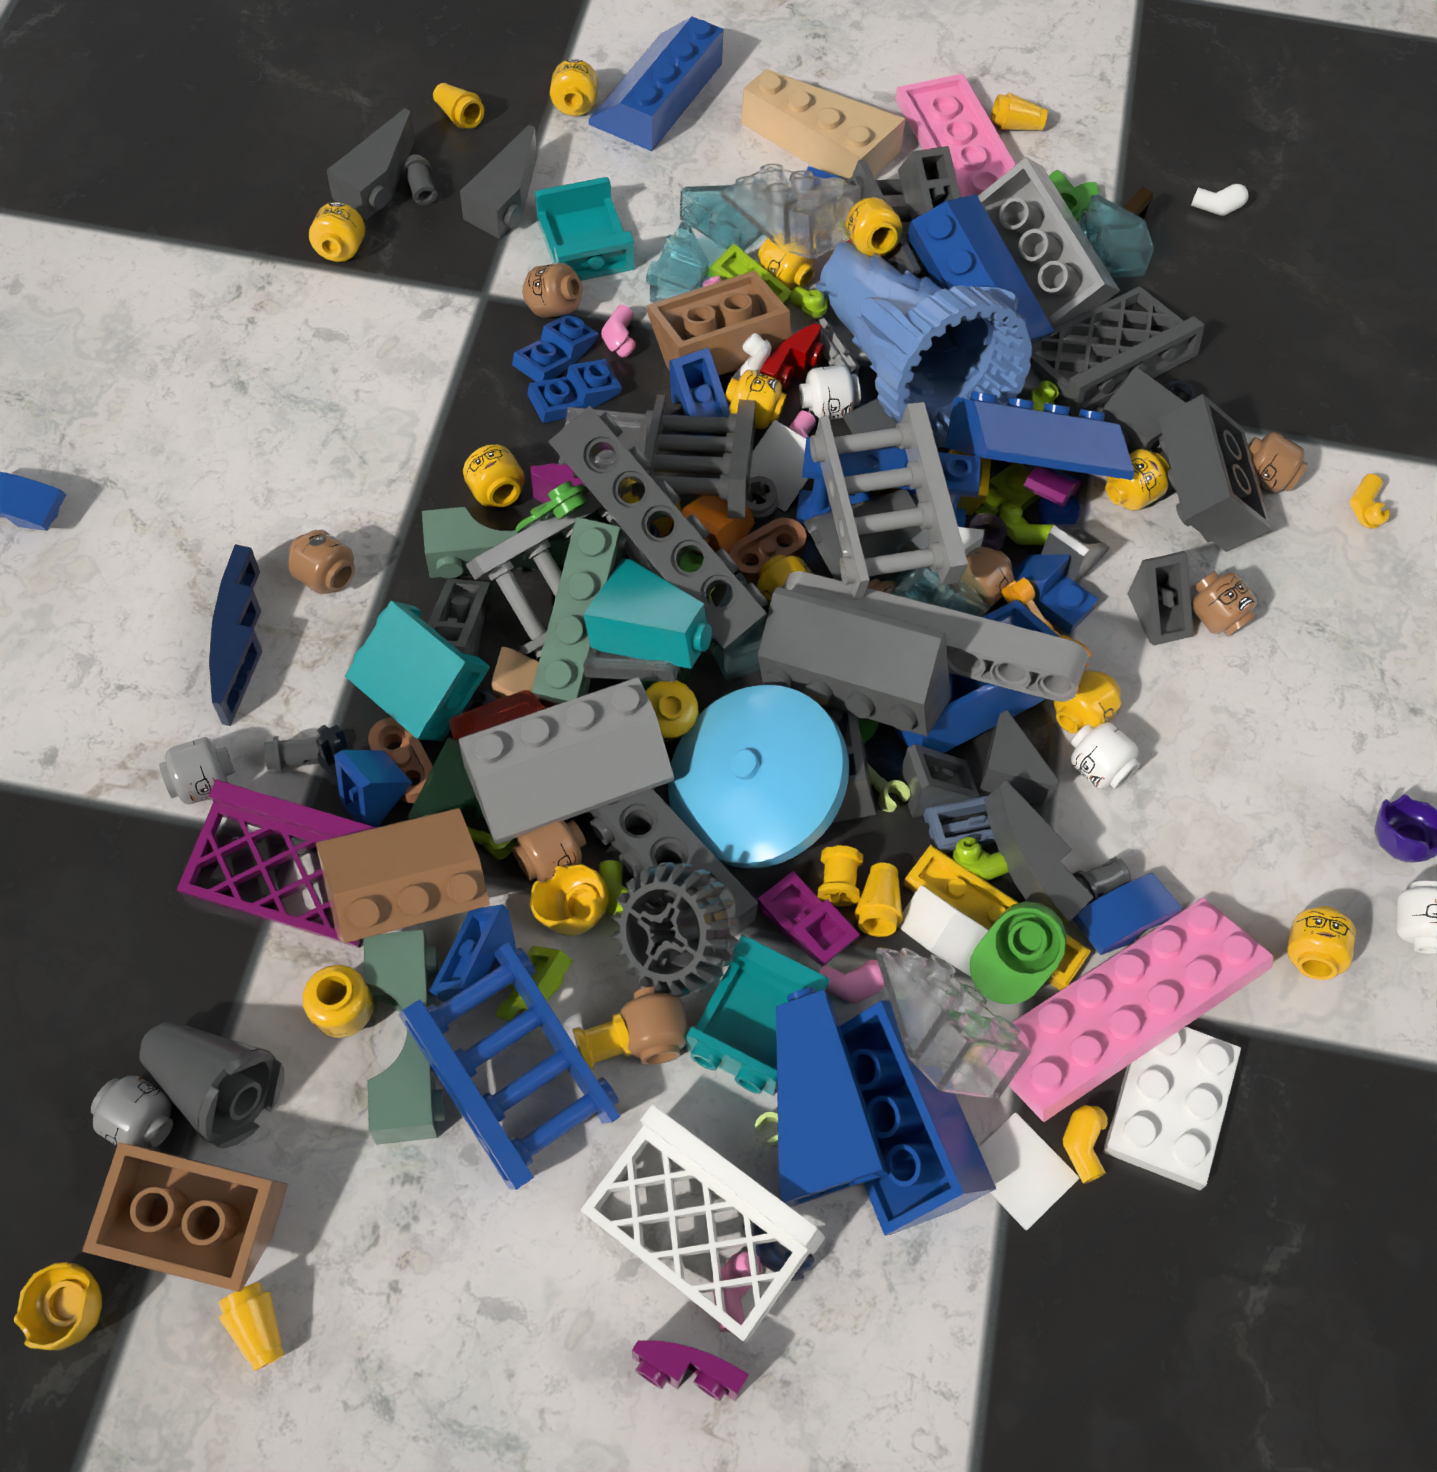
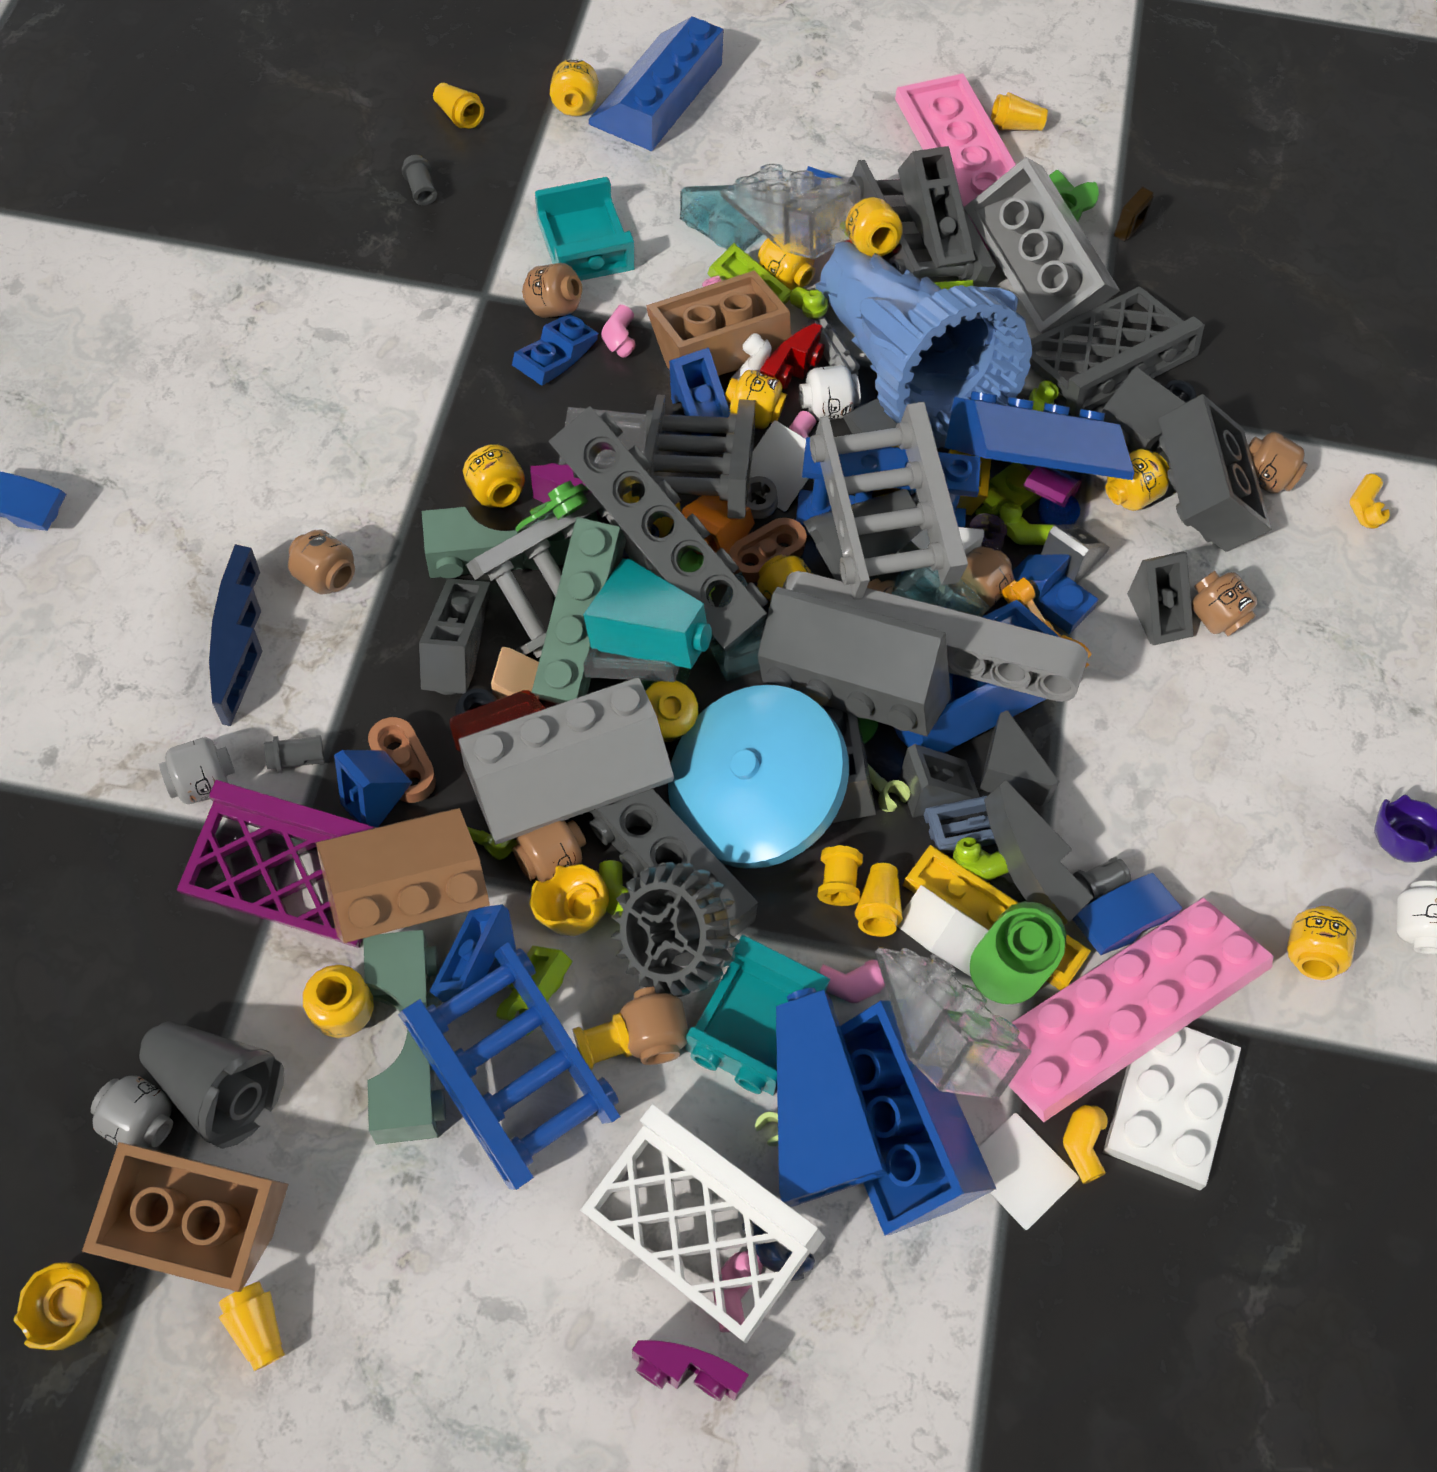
yellow head [309,202,365,262] -> none
black axle [316,725,354,789] -> none
dark grey slope [326,108,415,220] -> none
teal panel [345,601,490,742] -> none
clear green slope [408,738,483,822] -> none
dark grey slope [460,125,537,239] -> none
blue slope [527,359,622,423] -> none
clear light blue slope [646,221,709,303] -> none
tan wedge [741,69,906,187] -> none
magenta slope [757,871,860,967] -> none
blue slope [907,194,1054,345] -> none
yellow head [1054,670,1122,733] -> none
white head [1071,722,1140,790] -> none
clear light blue slope [1080,195,1154,278] -> none
white arm [1191,184,1249,216] -> none

